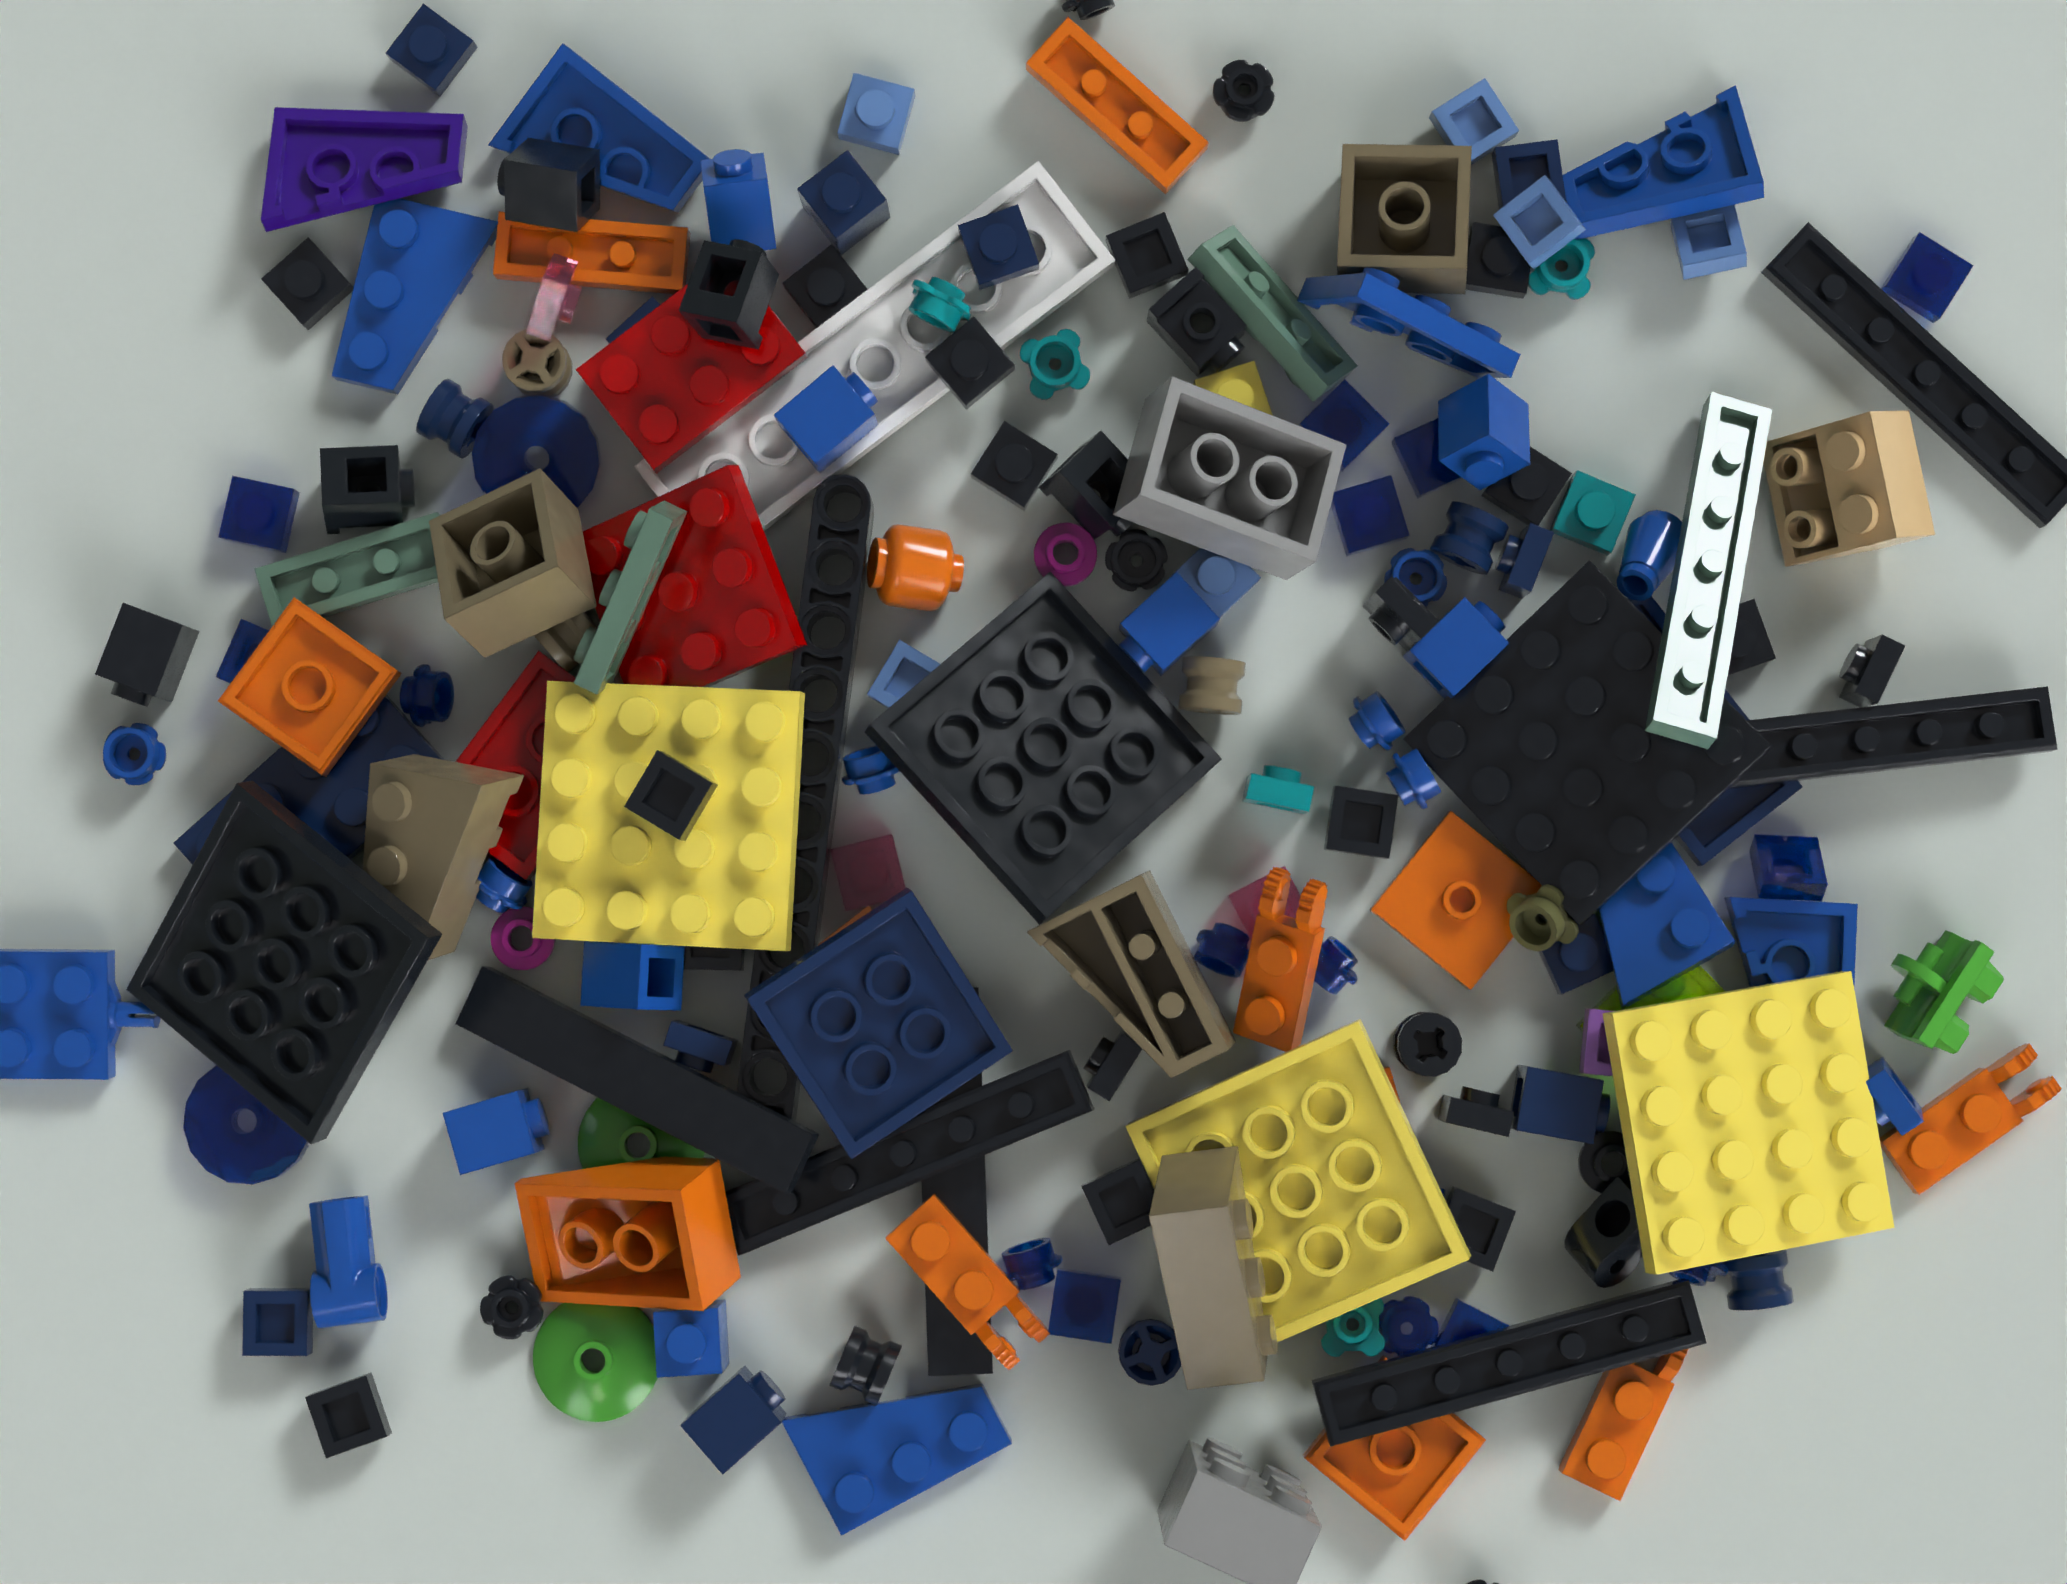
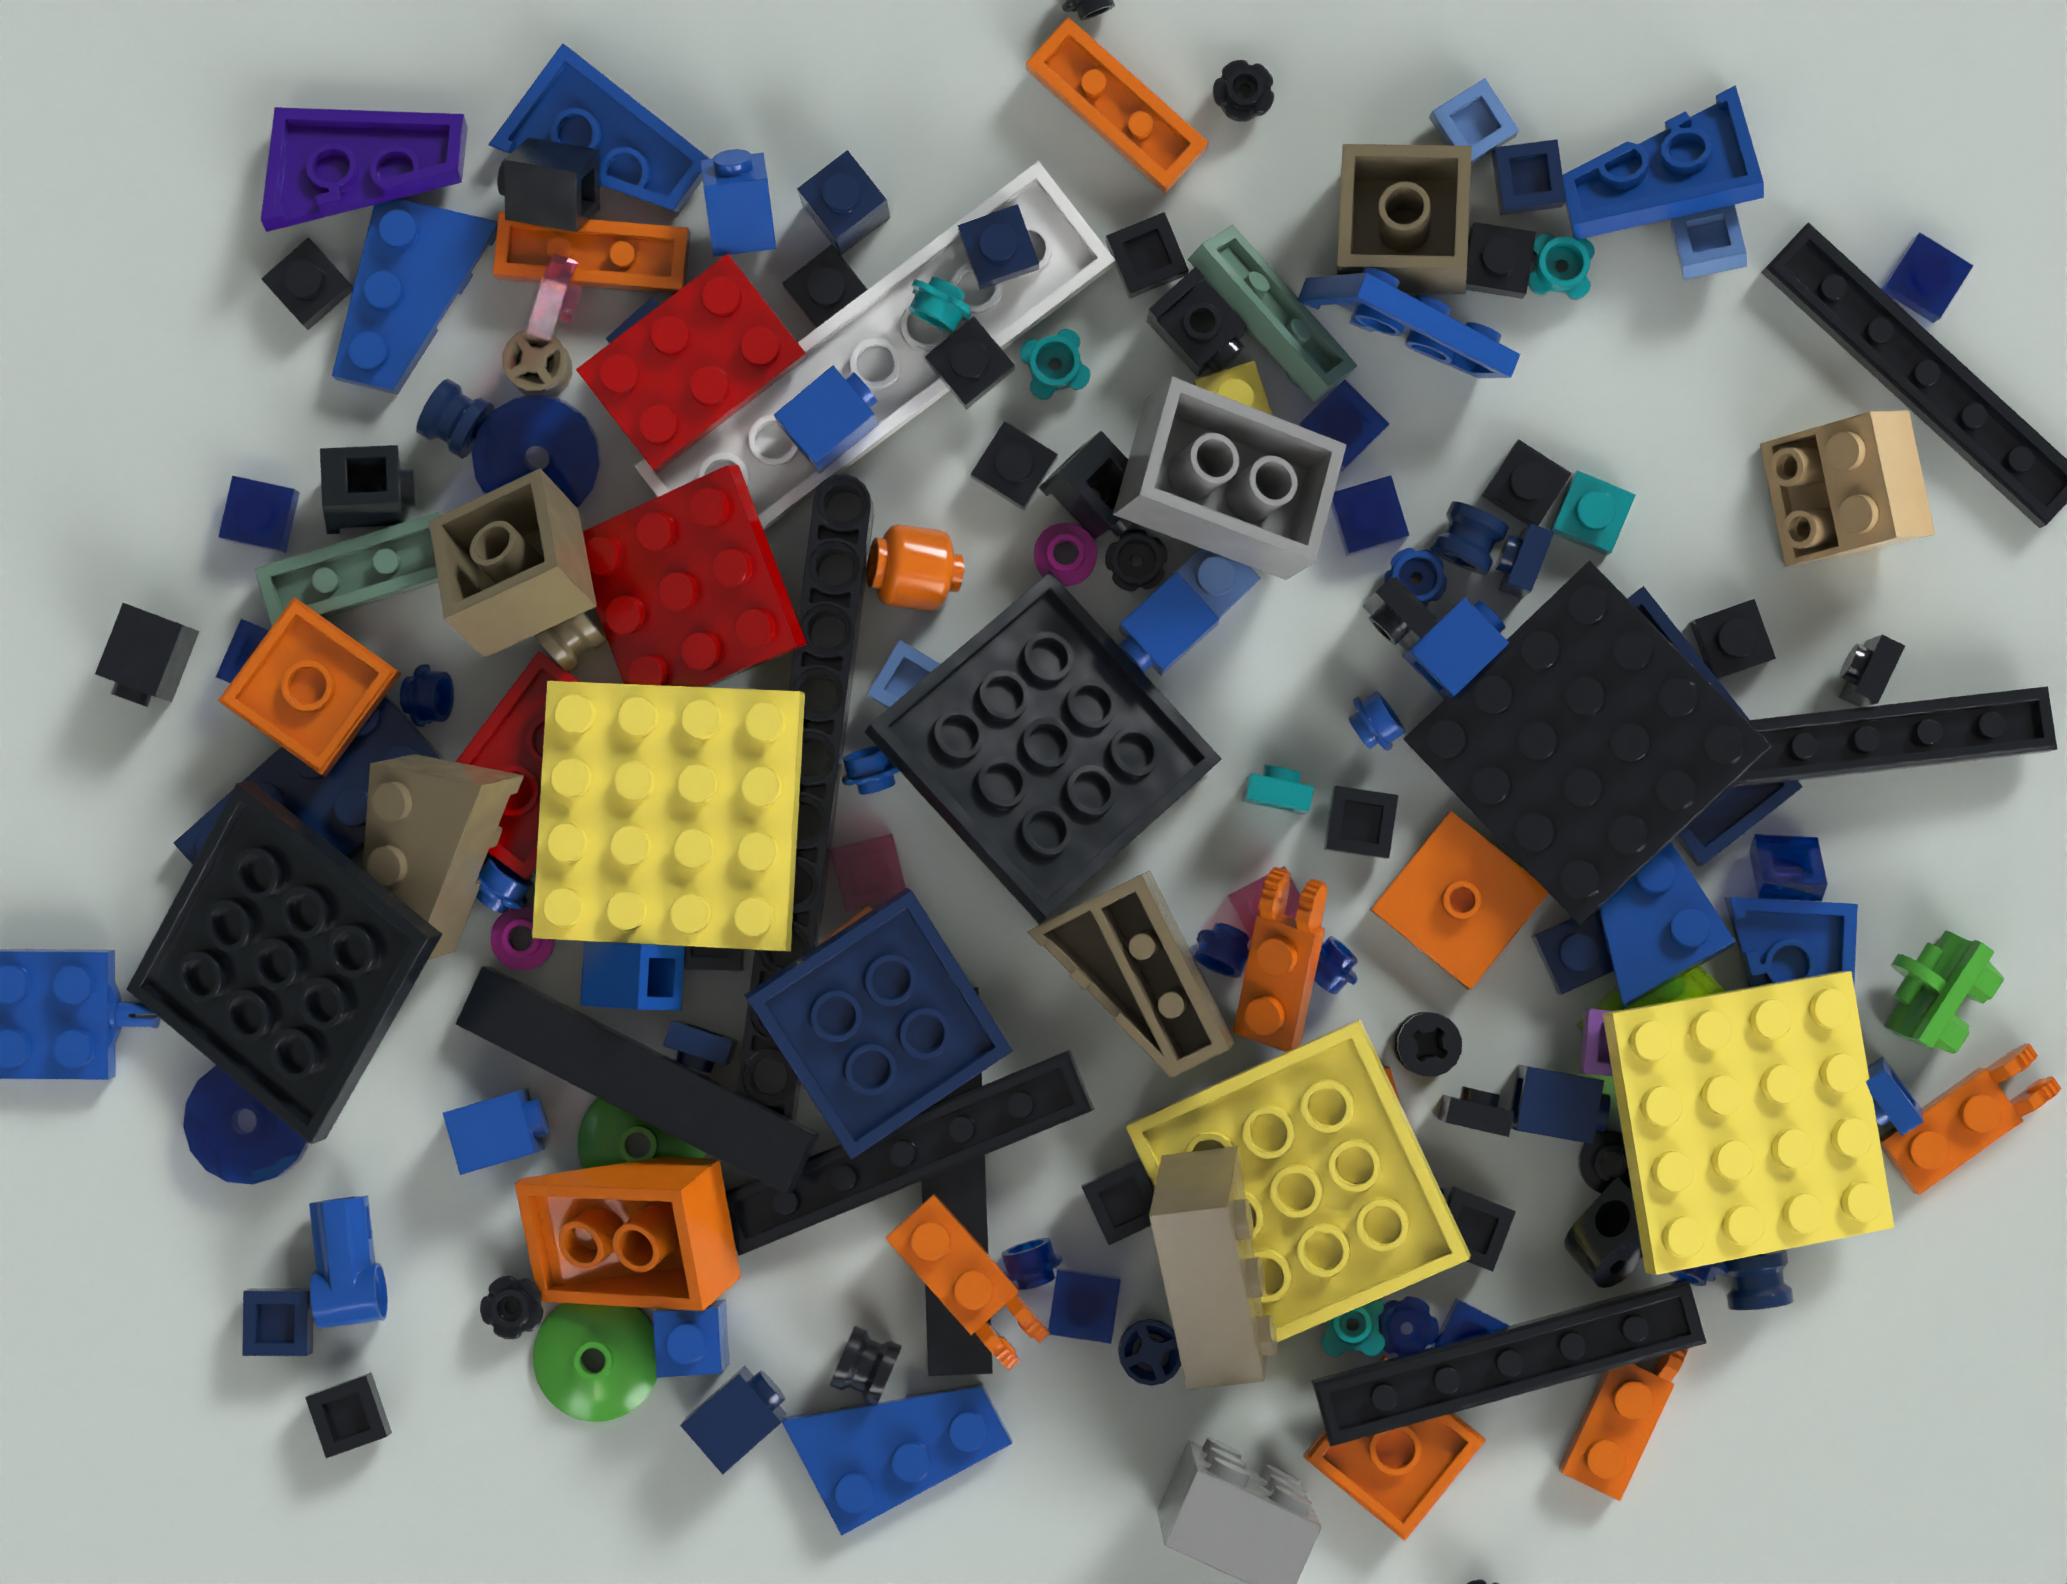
blue plate [103,723,166,785] -> none
dark blue plate [386,3,478,96] -> none
sand green plate [574,500,688,694] -> none
black plate [624,750,718,841] -> none
black brick [679,239,779,350] -> none
medium blue plate [837,73,915,155] -> none
black plate [1083,1031,1142,1101] -> none
dark tan wheel [1178,656,1246,715] -> none
blue plate [1386,748,1441,809] -> none
clear blue plate [1391,418,1463,499] -> none
blue brick [1438,374,1530,490] -> none
medium blue plate [1493,175,1586,269] -> none
olive plate [1507,884,1579,952] -> none
blue cone [1616,510,1682,601] -> none
plate [1645,392,1772,749] -> none

